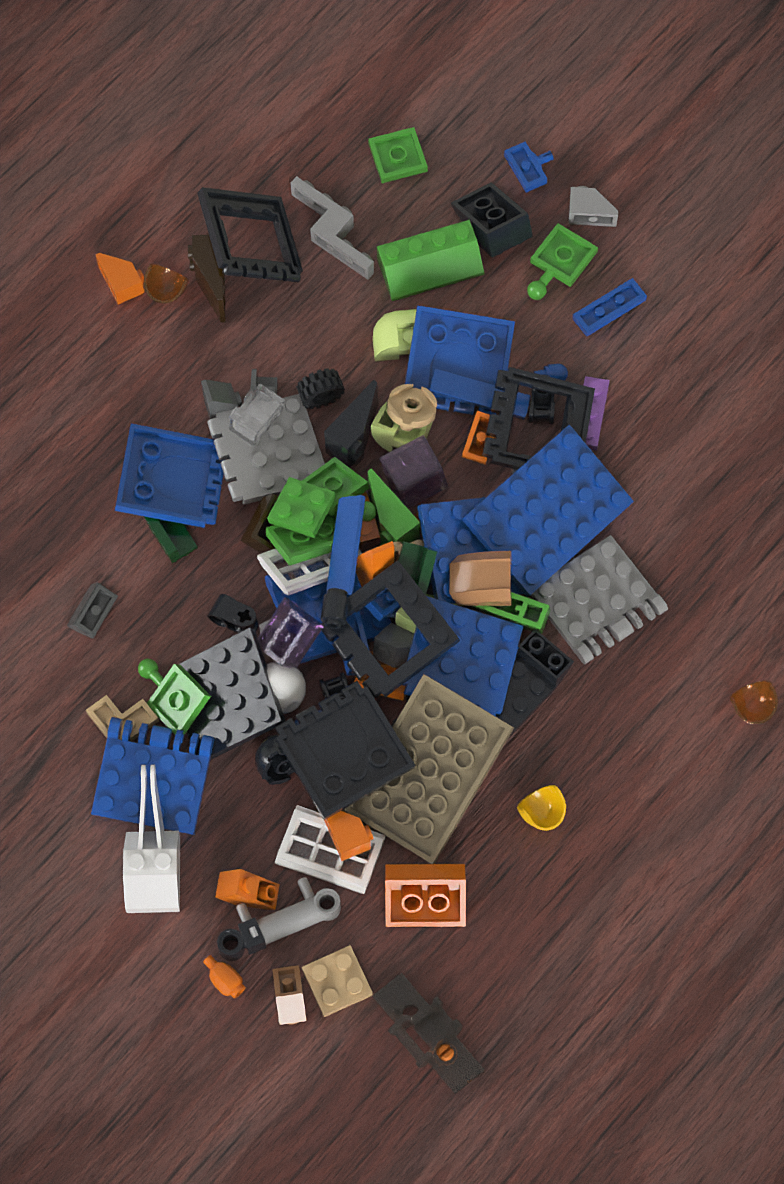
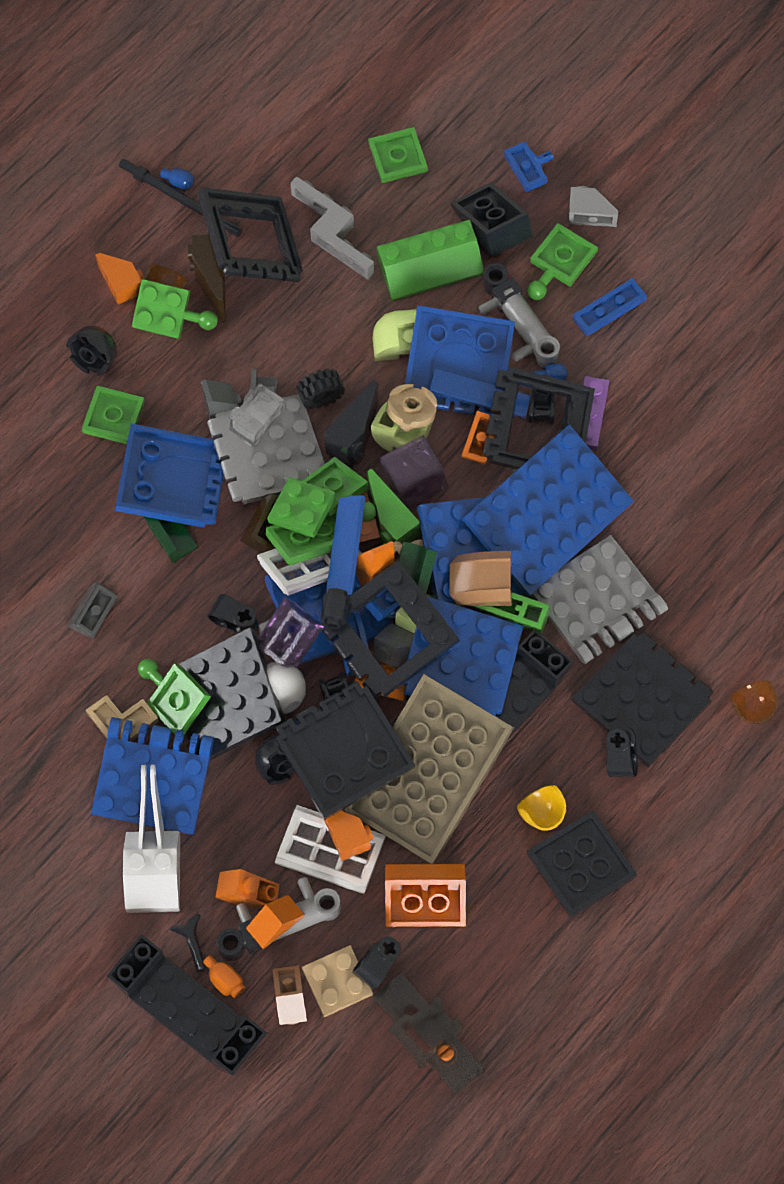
none -> black cylinder [66,326,117,376]
none -> bright green plate [82,386,145,444]
none -> black slope [107,934,267,1076]
none -> black bar [119,158,243,237]
none -> bright green plate [132,279,218,339]
none -> blue cylinder [160,168,194,190]
none -> black piece [169,914,207,972]
none -> orange slope [246,895,305,949]
none -> black piece [352,936,401,989]
none -> light grey piece [479,263,560,368]
none -> black plate [526,810,637,919]
none -> black hinge [571,632,714,768]
none -> black piece [606,727,638,777]

